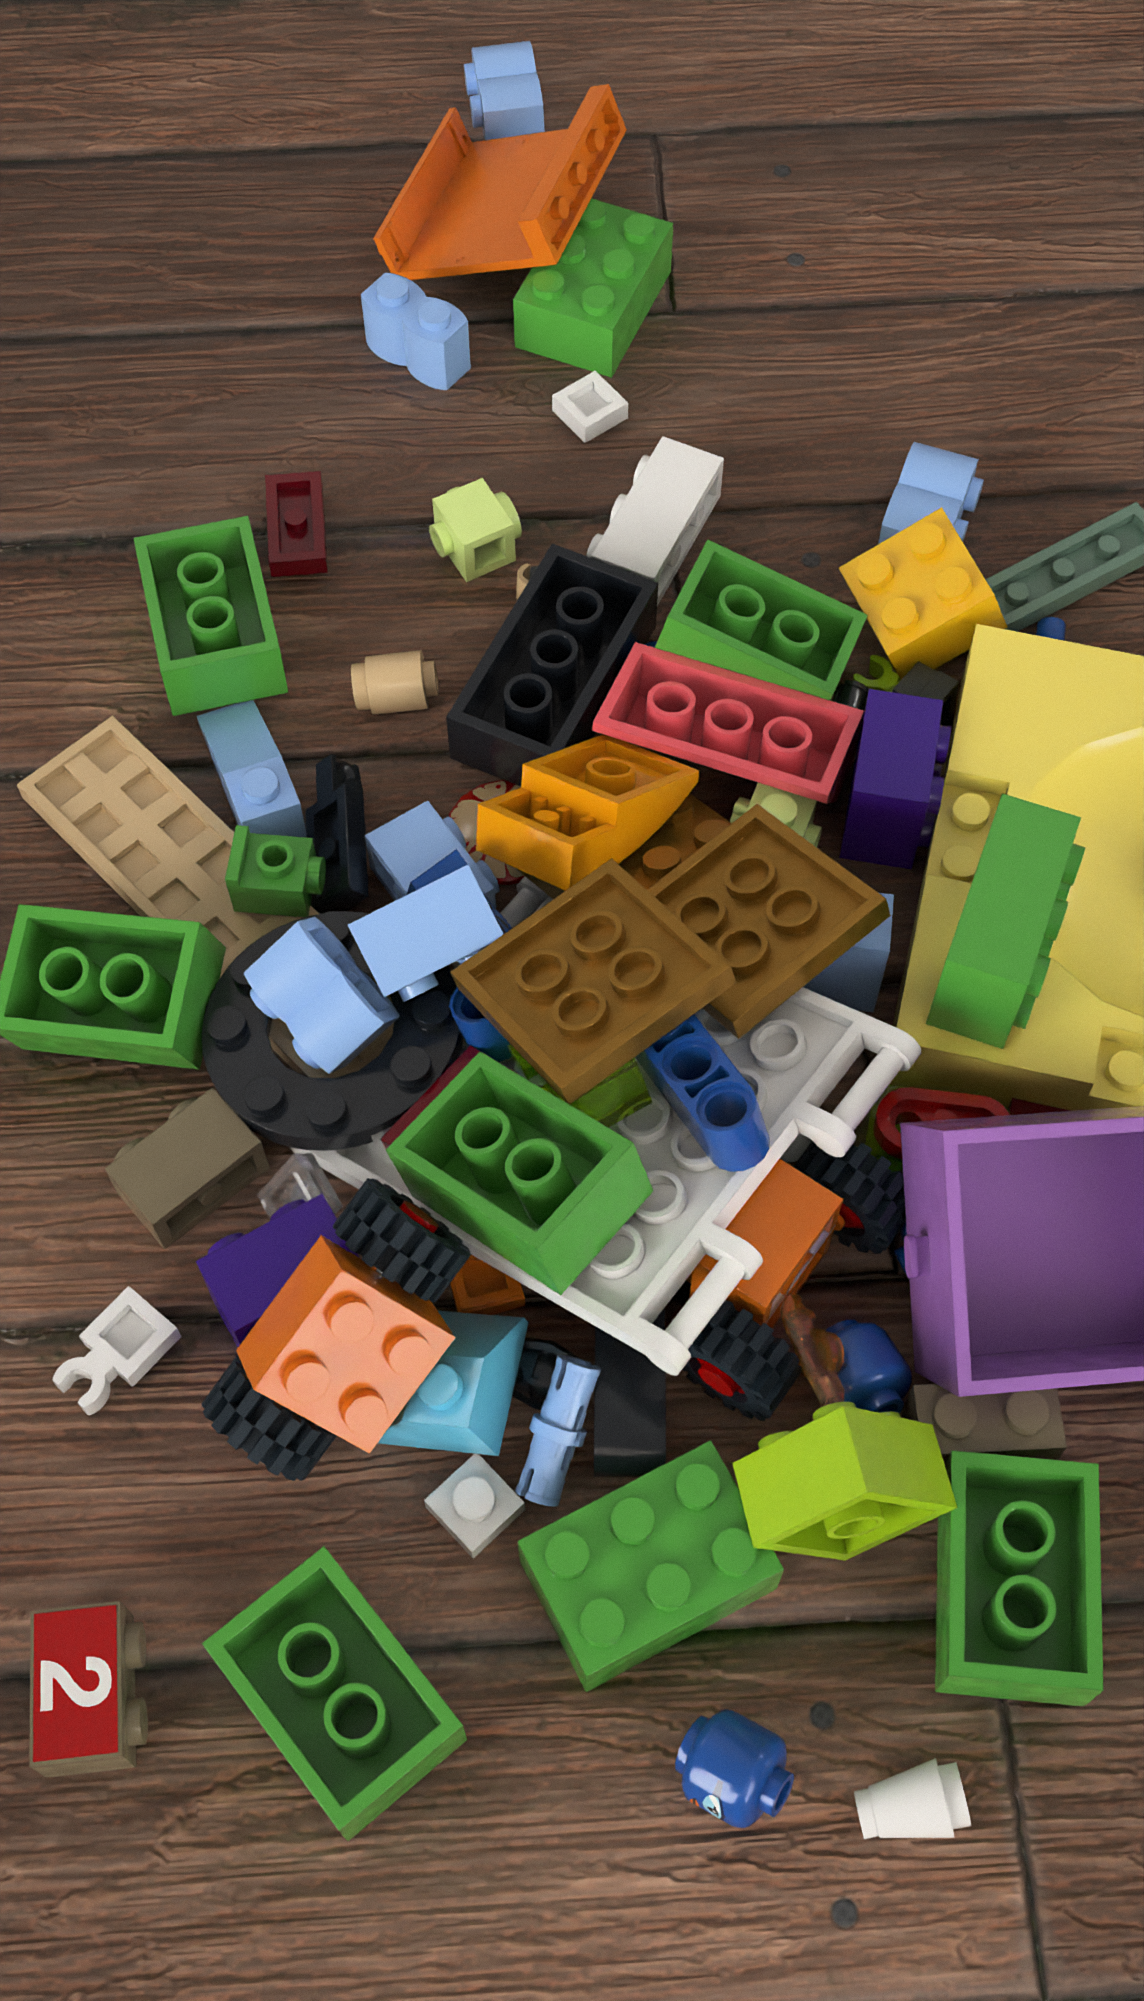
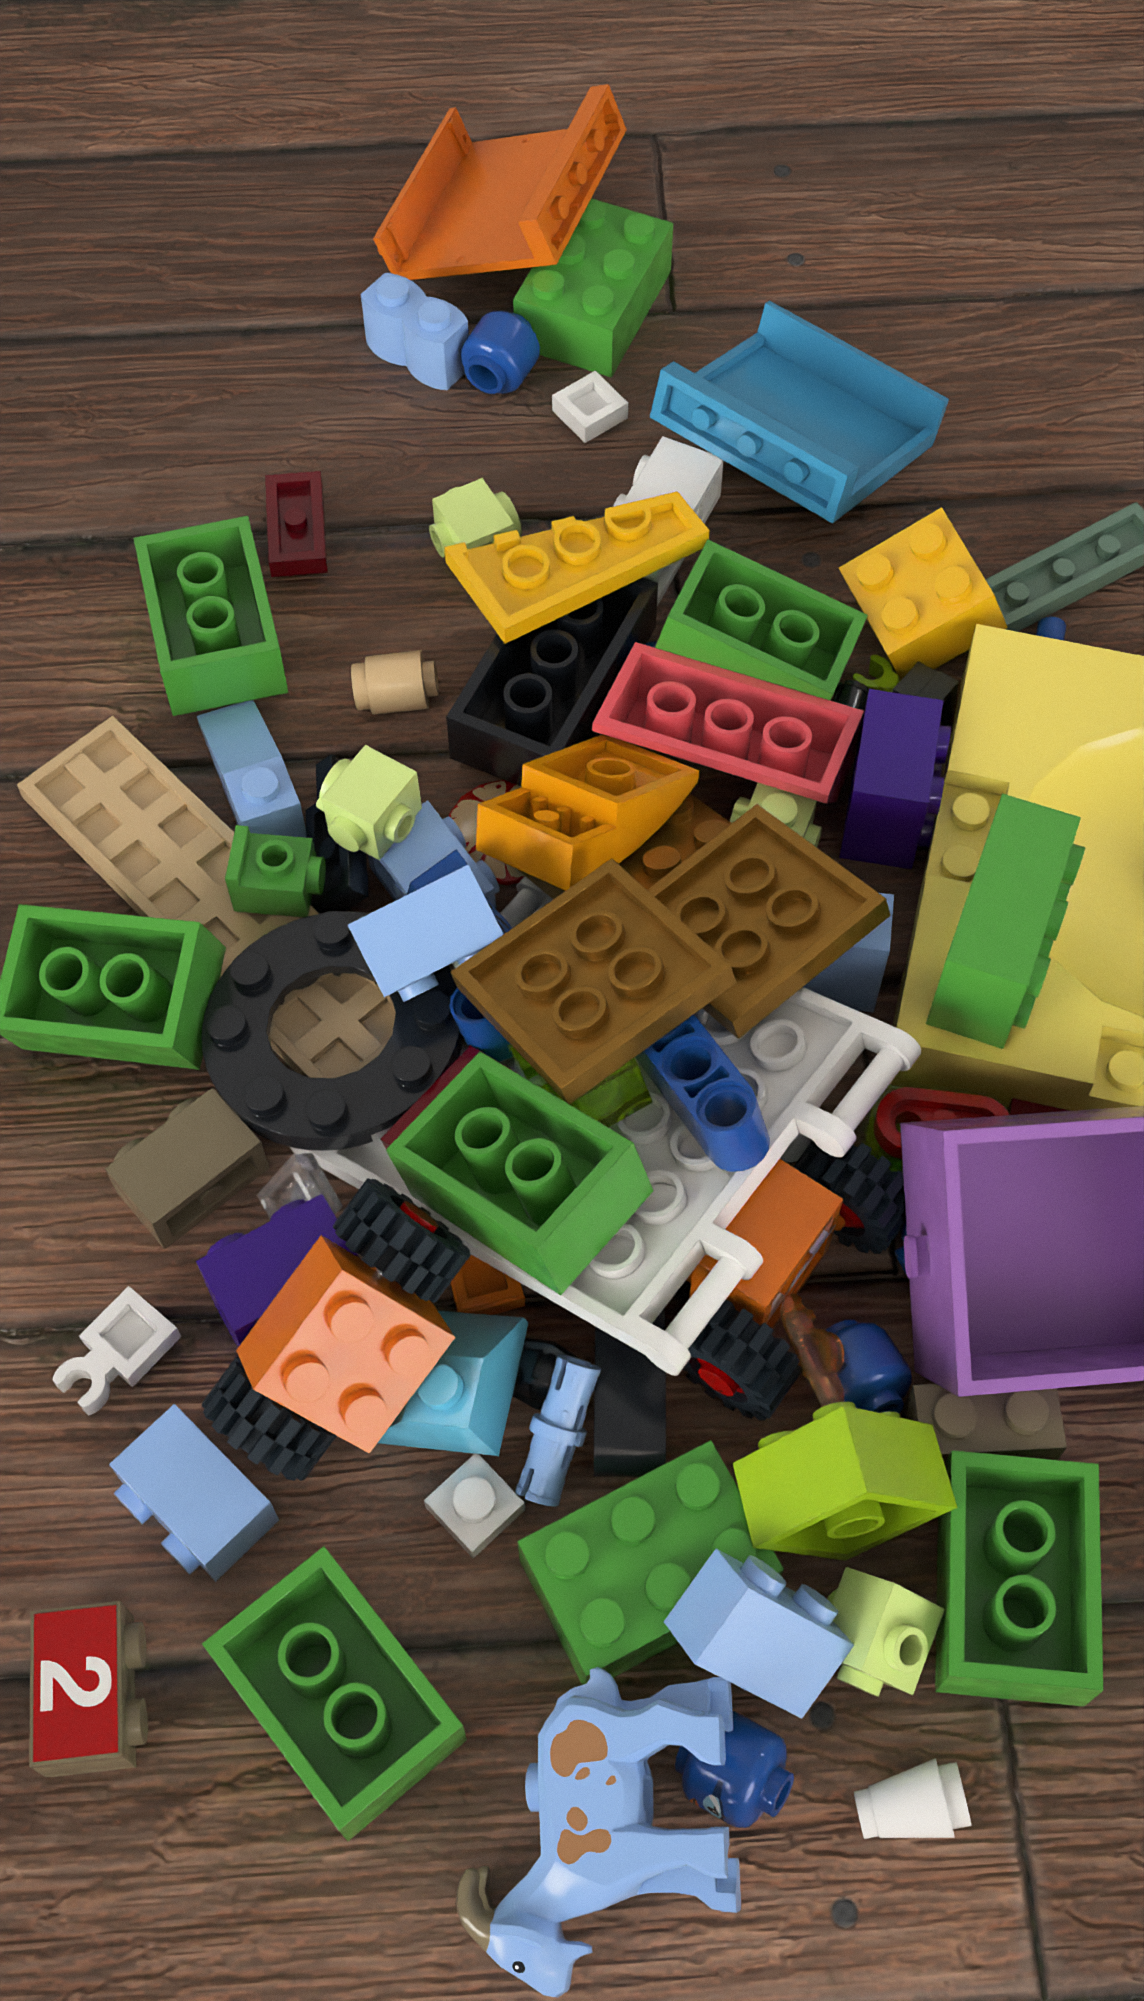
light blue brick [244,917,400,1074] -> none
light blue brick [464,41,545,140] -> none
light blue brick [878,442,984,544] -> none
none -> light blue brick [109,1404,279,1582]
none -> yellowish green brick [316,745,422,861]
none -> yellow wing [444,491,710,644]
none -> light blue animal [455,1667,741,1998]
none -> blue head [461,311,540,394]
none -> dark azure panel [650,300,949,524]
none -> light blue brick [664,1548,854,1719]
none -> yellowish green brick [827,1567,945,1697]

